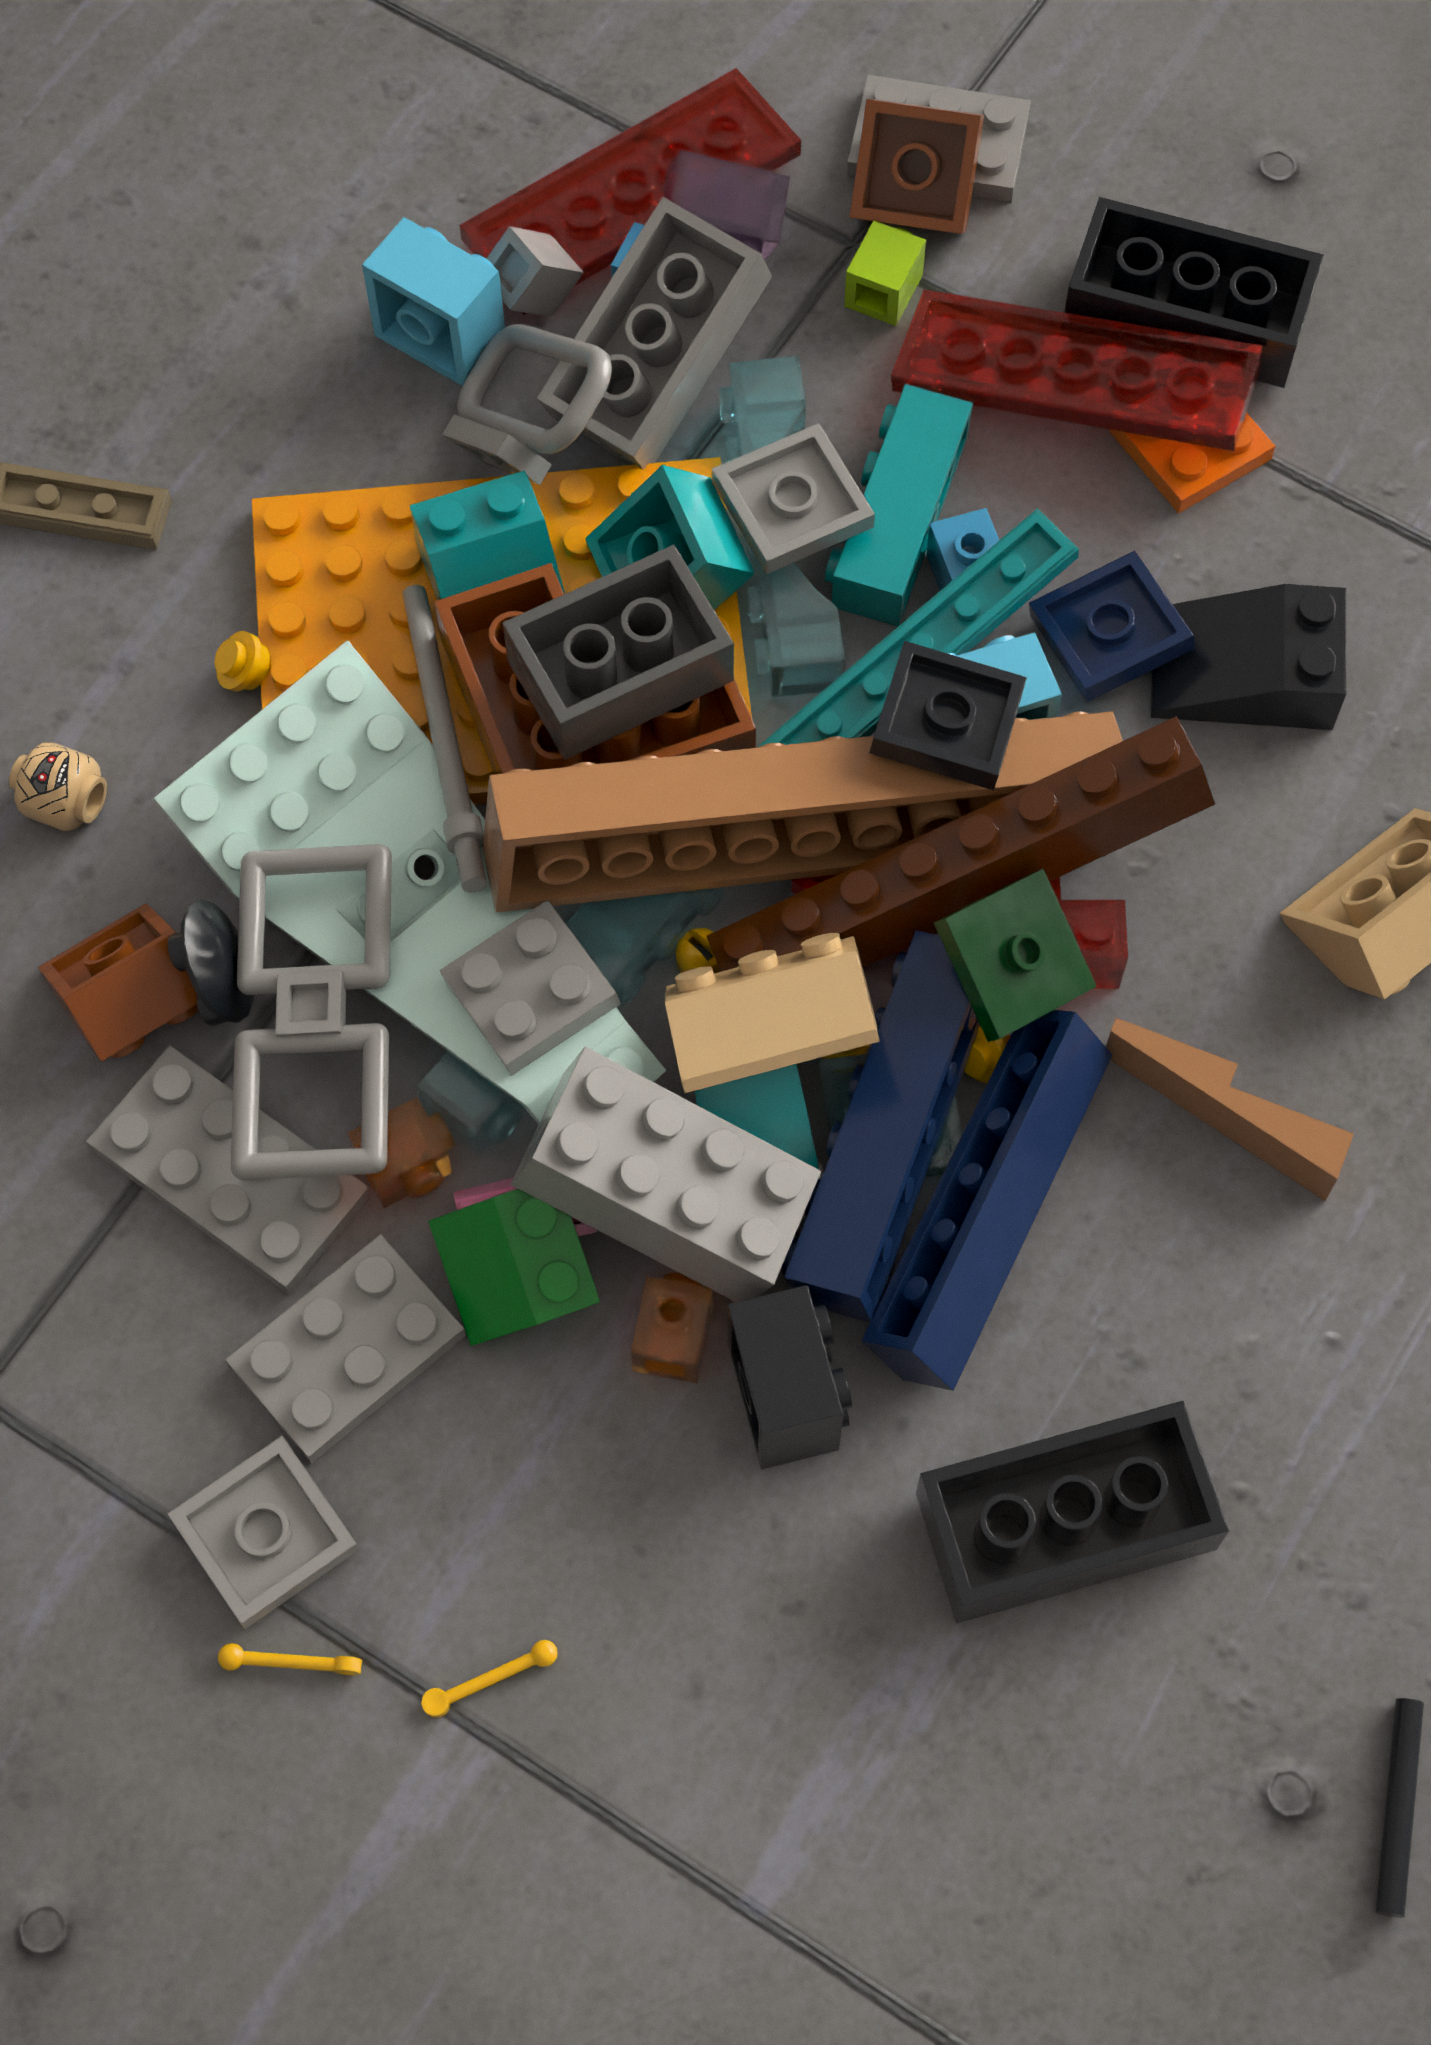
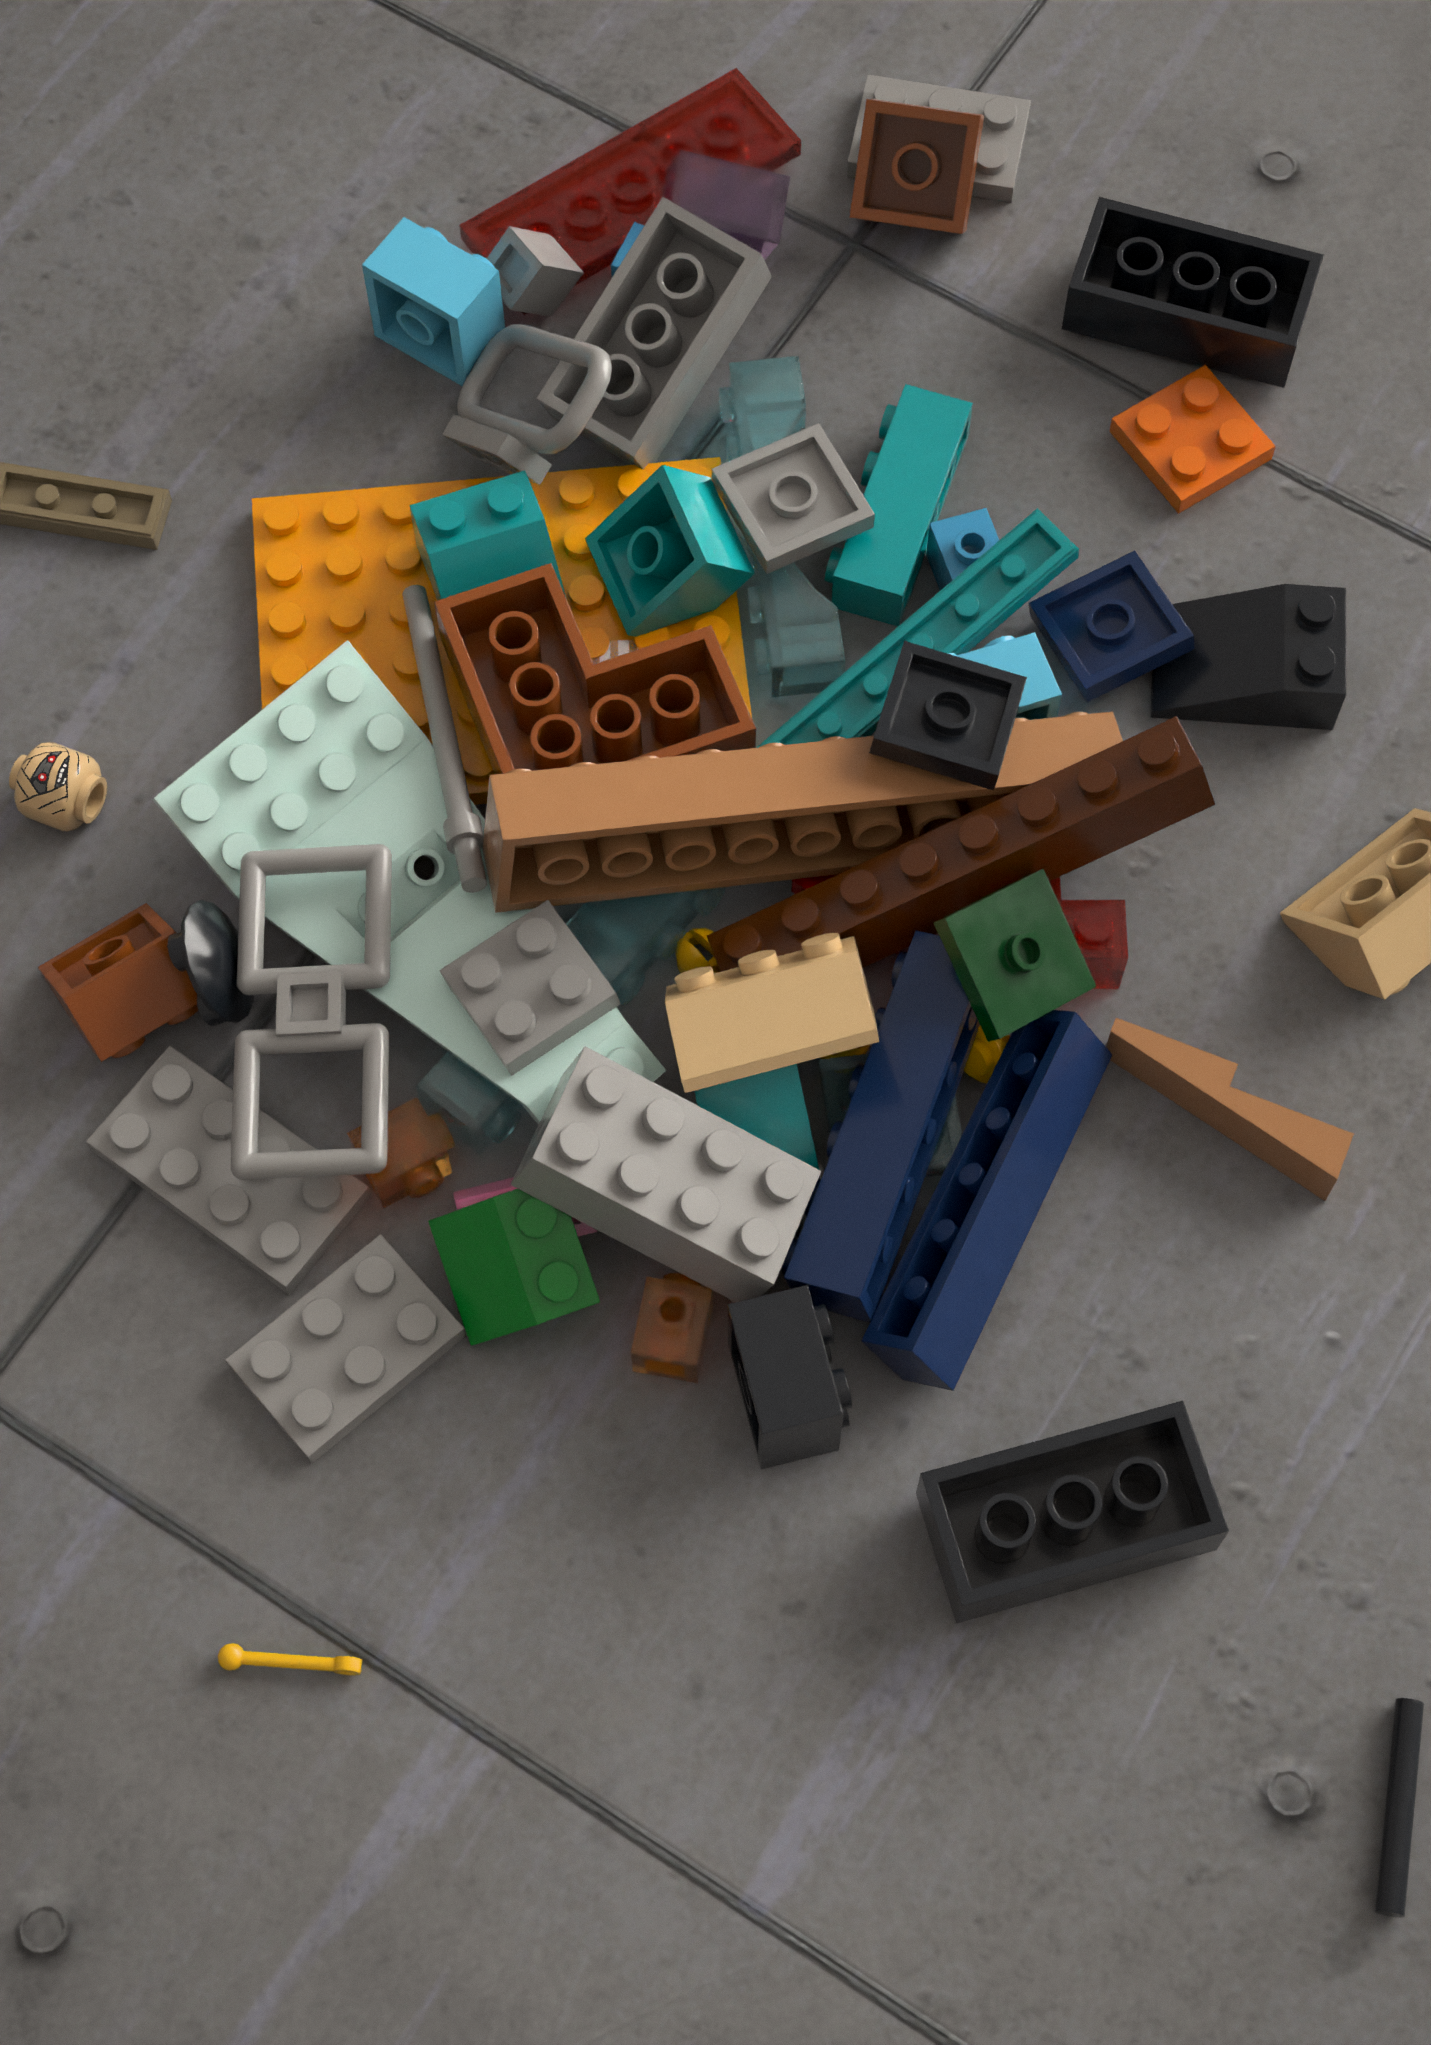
light grey plate [168,1436,360,1630] -> none
yellow plate [214,631,270,692] -> none
yellow hinge [421,1640,558,1718] -> none
dark grey brick [502,545,734,760] -> none
lime brick [844,220,926,326] -> none
clear red plate [891,289,1263,451] -> none

